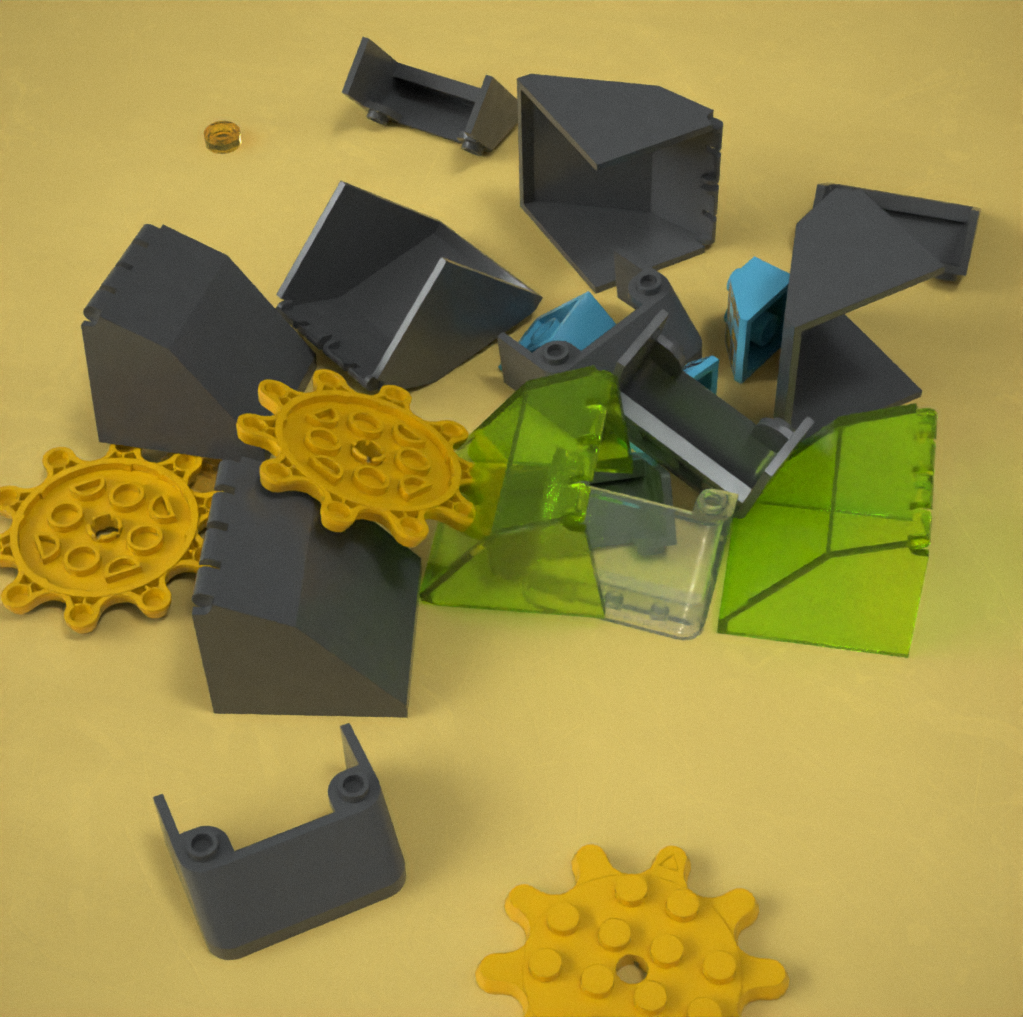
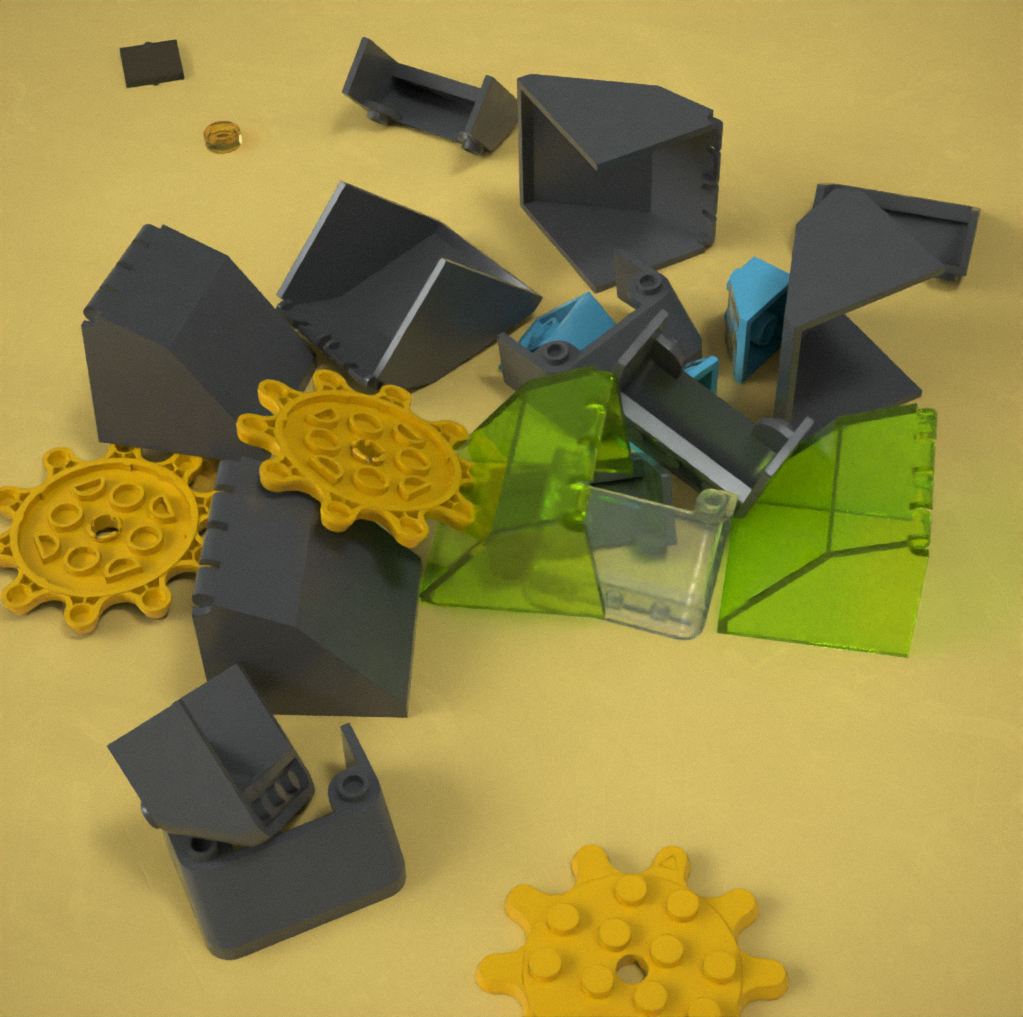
none -> dark grey windscreen [107,661,315,847]
none -> clear smoke piece [119,39,185,88]

